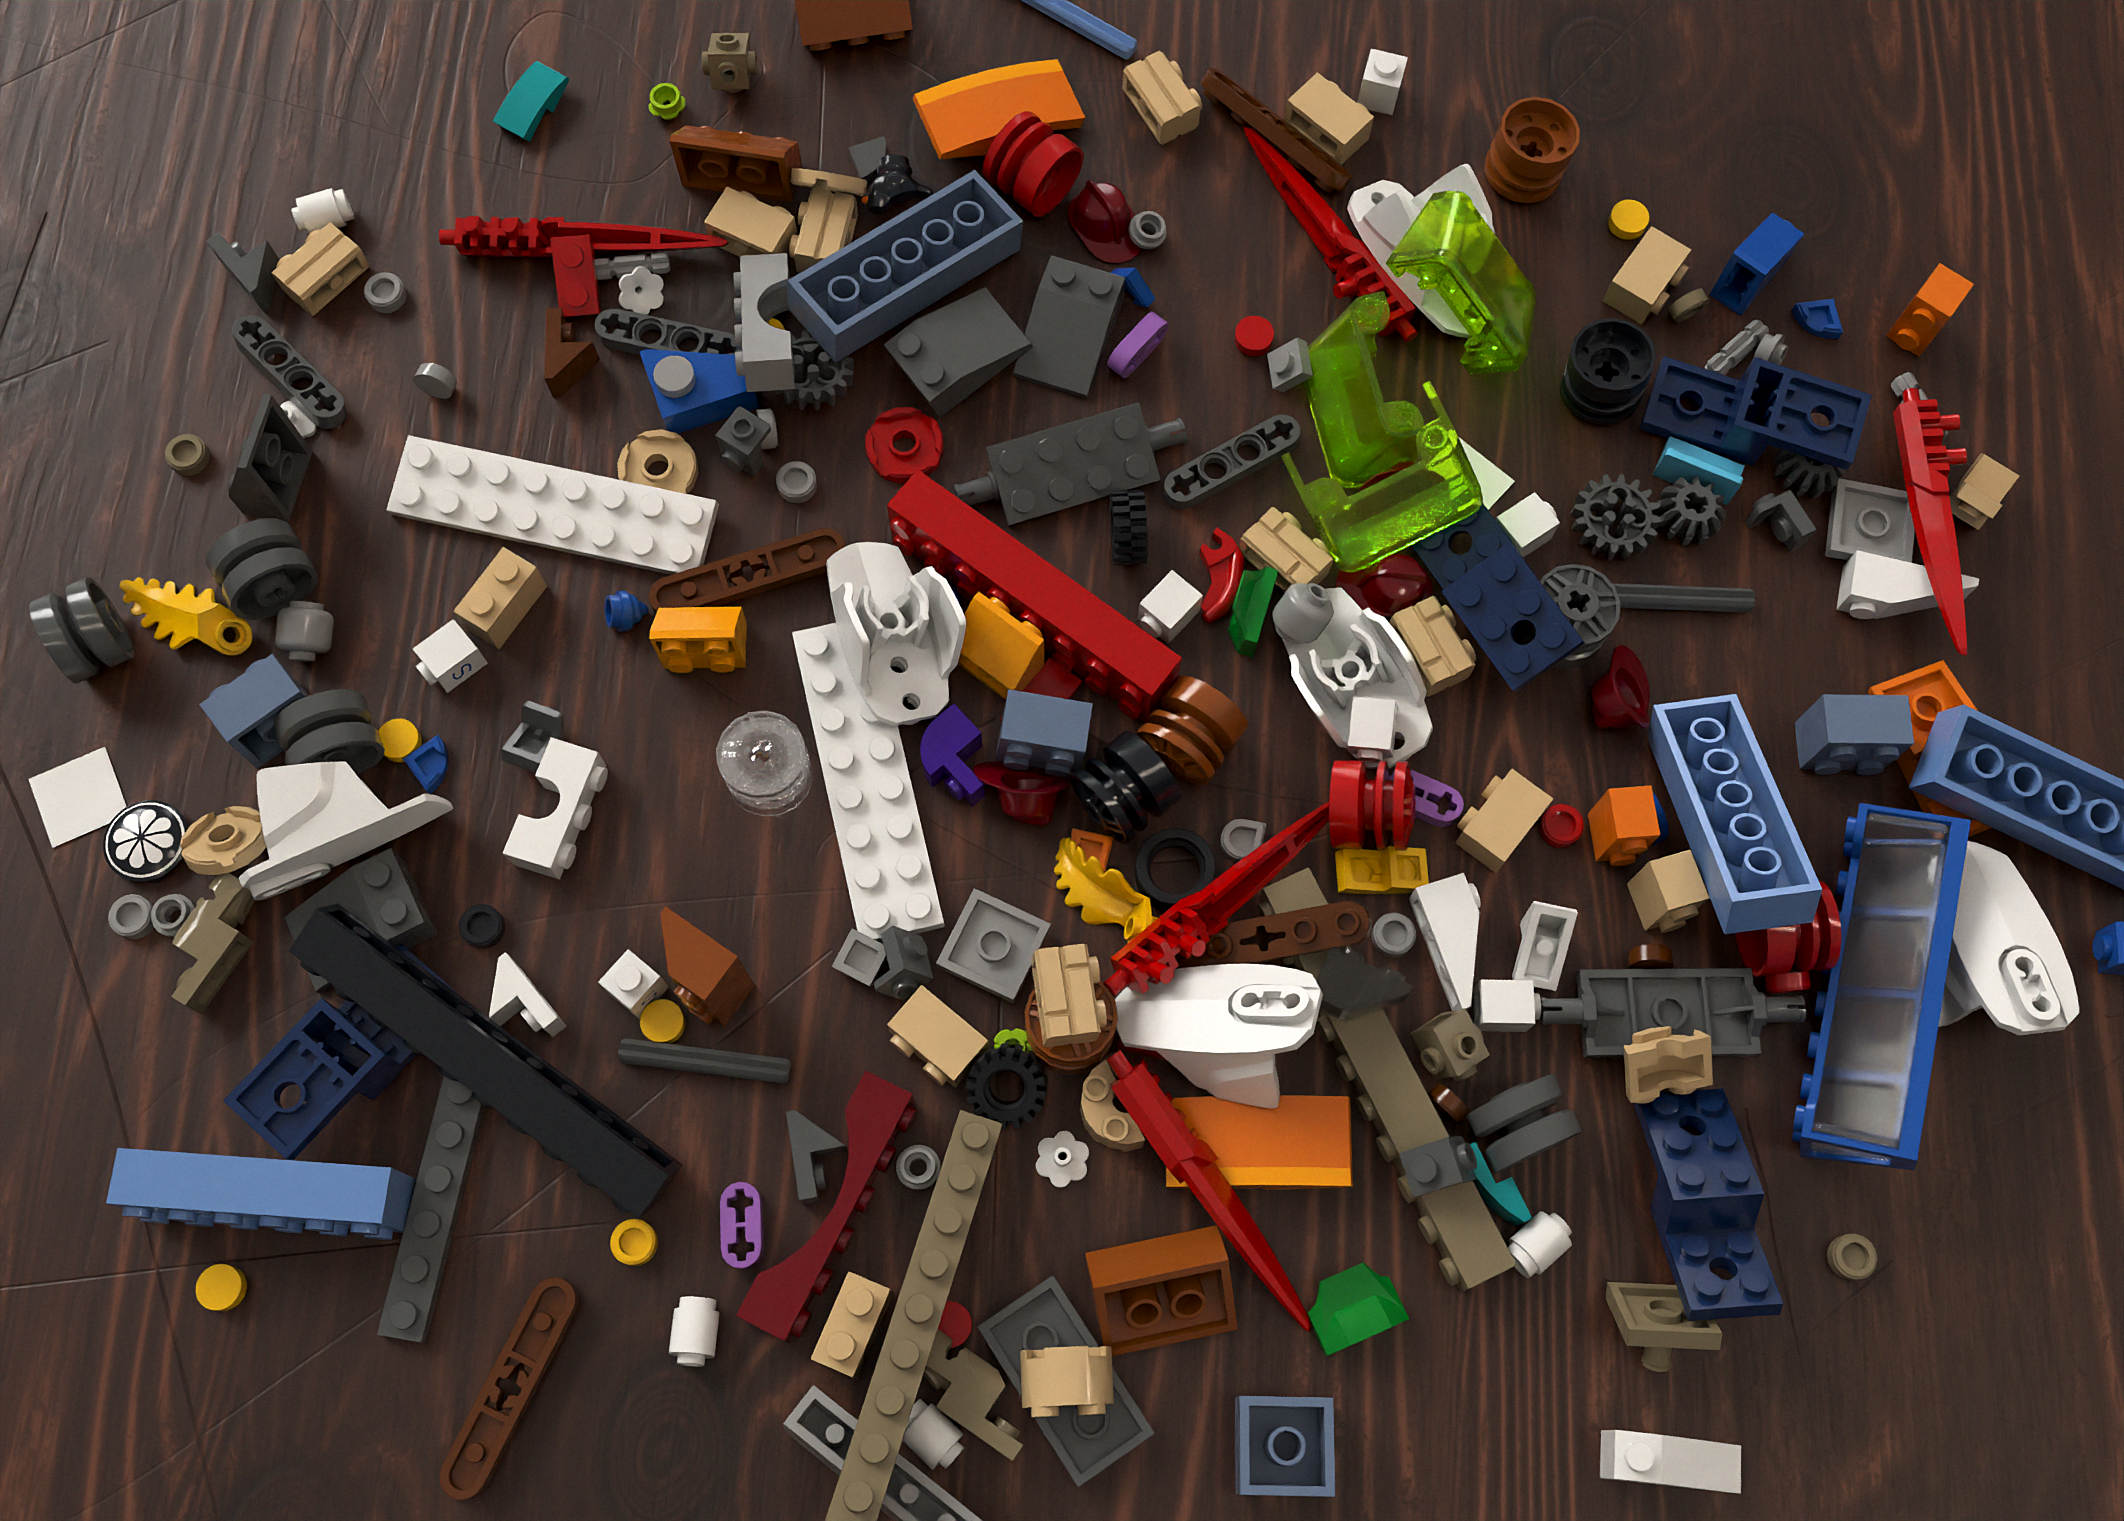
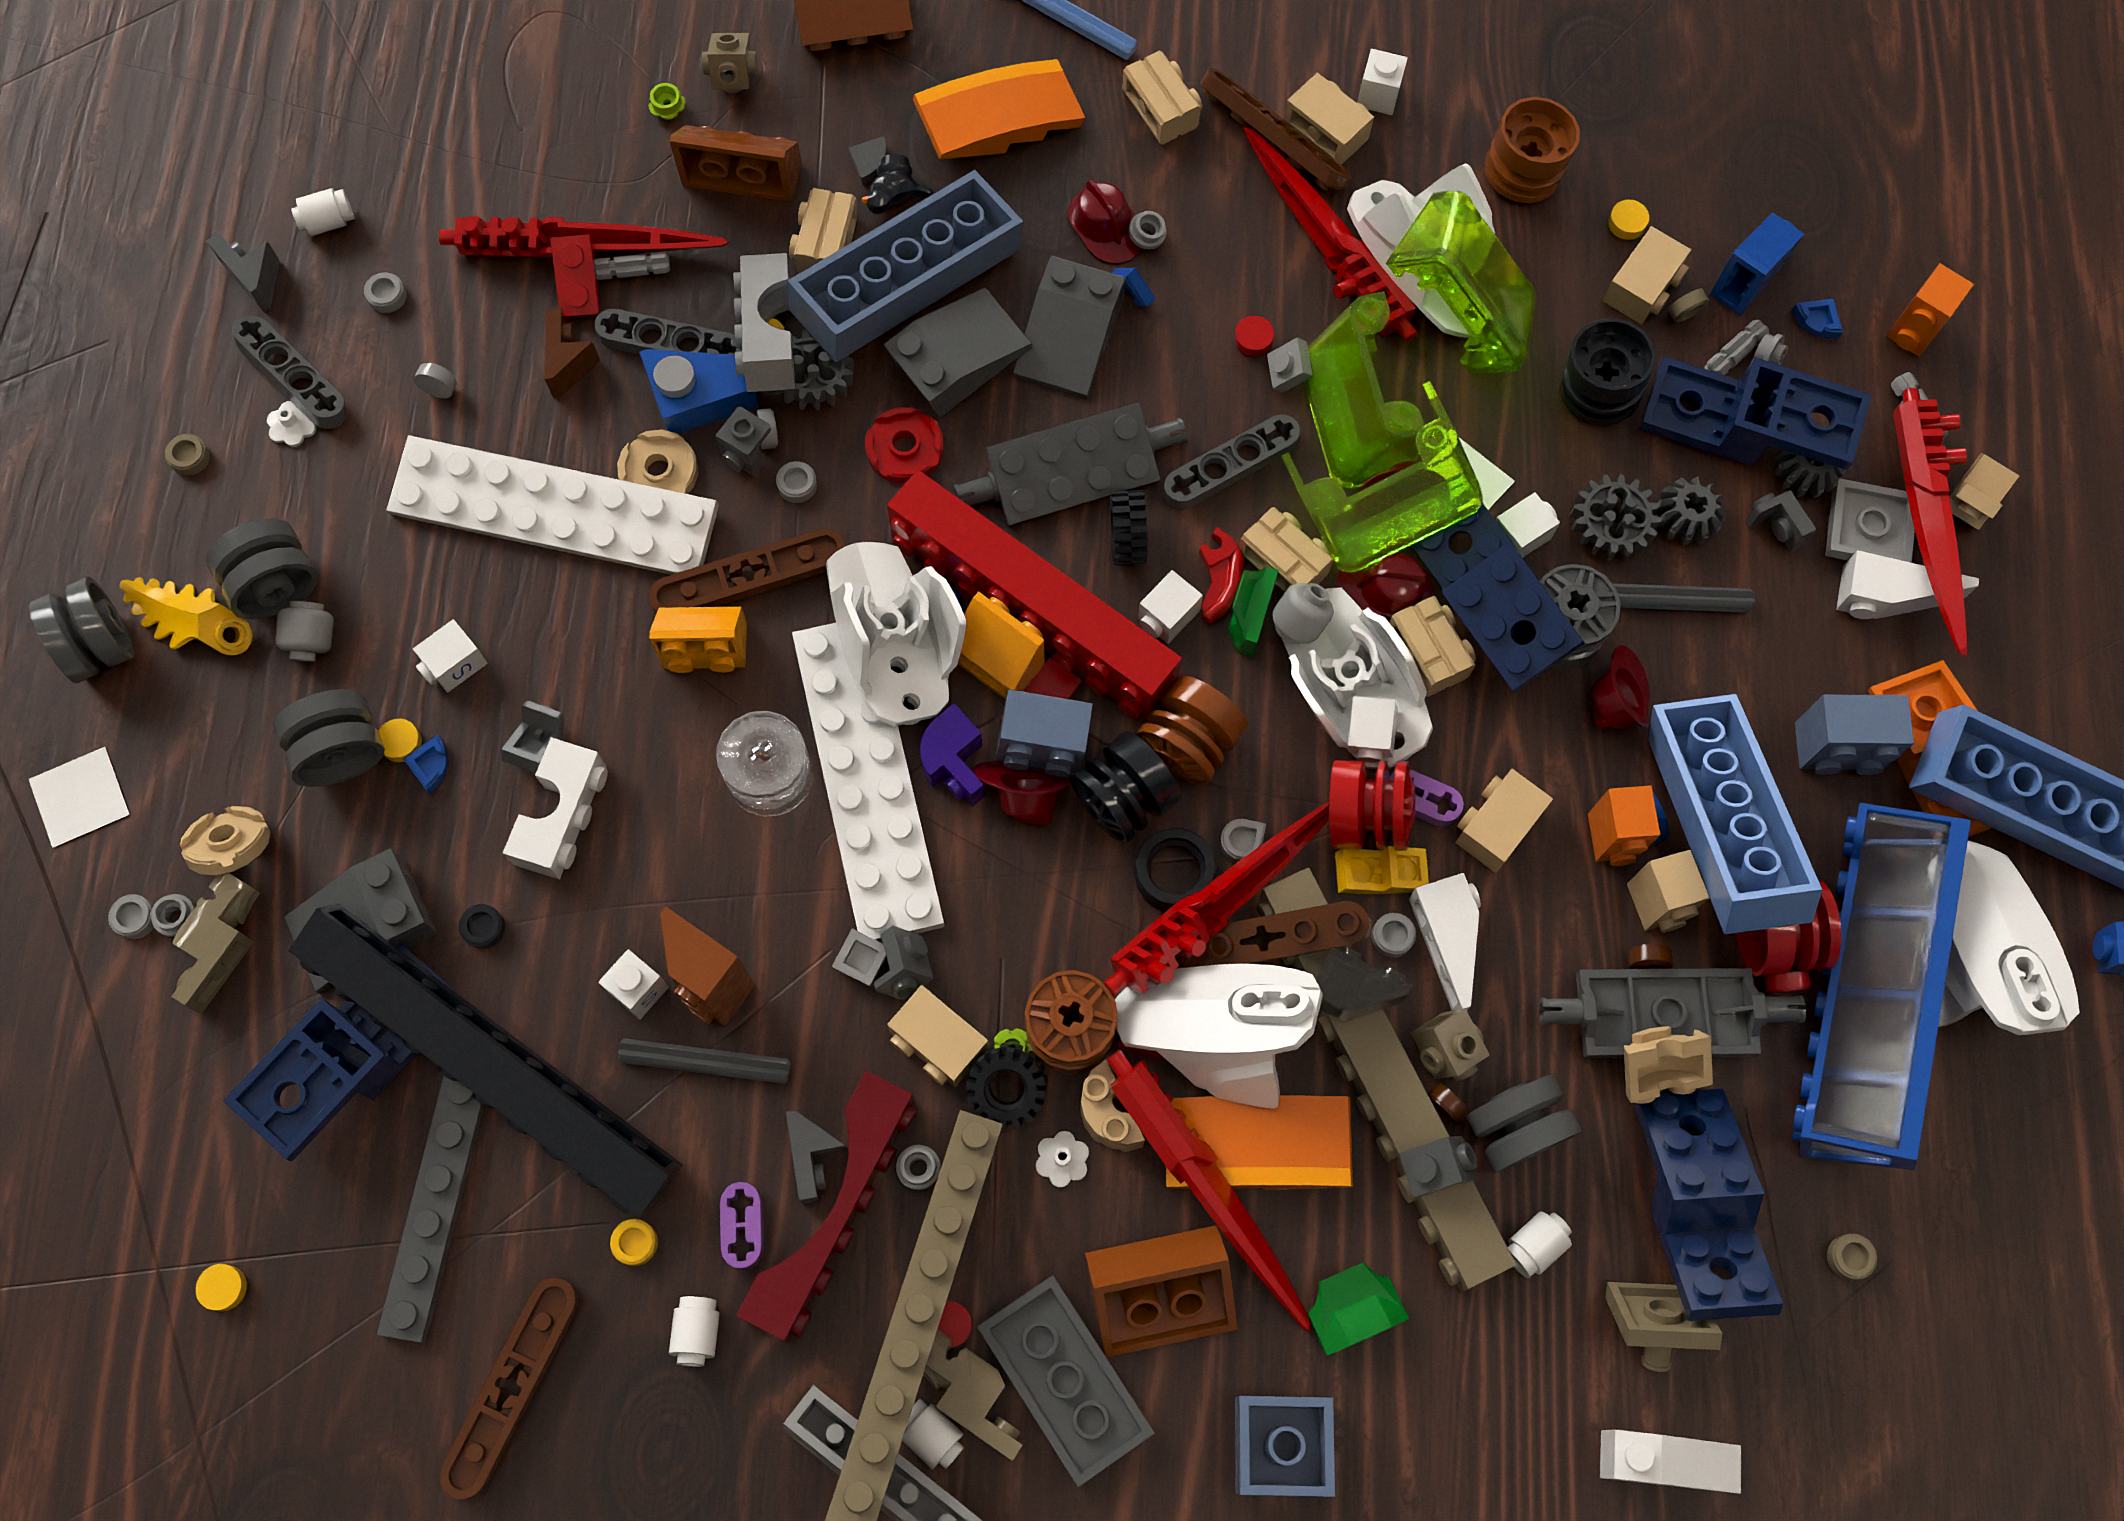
dish [103,800,189,883] -> none
medium blue brick [106,1148,417,1240] -> none
sand blue brick [199,654,309,769] -> none
dark grey slope [228,393,313,522] -> none
white piece [239,761,453,900] -> none
tan brick [272,222,370,317] -> none
tan brick [453,547,547,650] -> none
white slope [489,952,566,1037] -> none
teal slope [493,61,570,142] -> none
blue plate [604,590,649,631] -> none
white plant [619,266,664,315] -> none
yellow tile [640,999,686,1044] -> none
tan brick [704,187,798,257] -> none
tan tile [790,168,867,196] -> none
tan brick [811,1271,894,1380] -> none
light grey plate [936,888,1051,1004] -> none
red wheel [983,111,1084,217] -> none
tan cylinder [1020,1346,1114,1417] -> none
tan brick [1031,944,1107,1047] -> none
yellow plant [1054,837,1158,943] -> none
orange tile [1071,828,1113,873] -> none
medium lavender beam [1107,312,1169,378] -> none
teal slope [1470,1142,1532,1227] -> none
white brick [1473,979,1541,1032] -> none
white slope [1512,901,1578,991] -> none
red tile [1539,804,1584,848] -> none
medium azure panel [1653,436,1745,505] -> none

